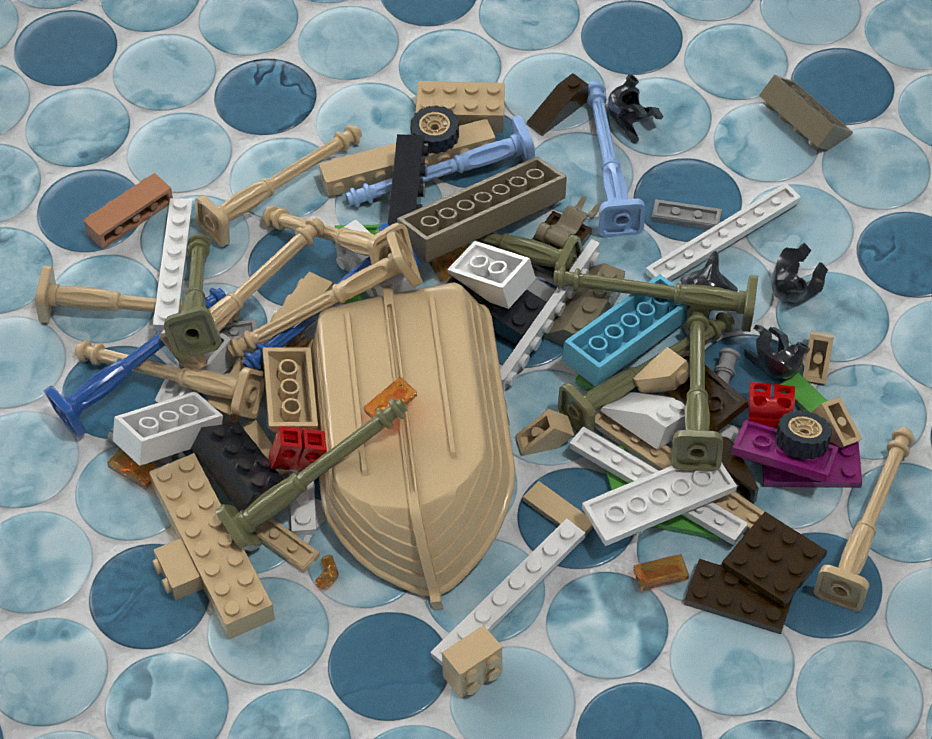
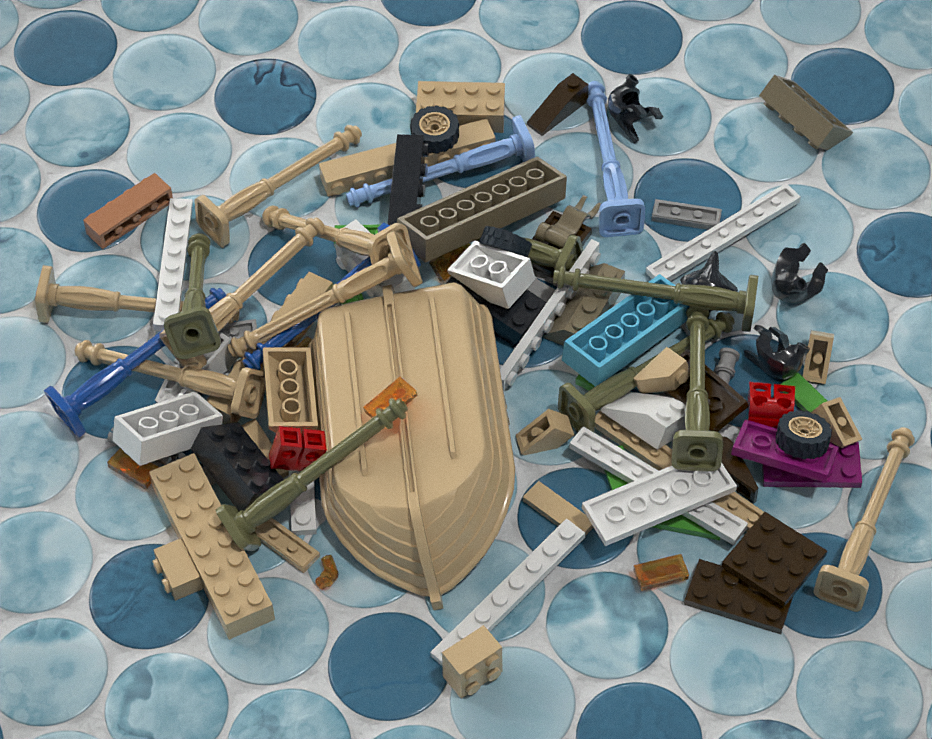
none -> black wheel [479,226,532,258]

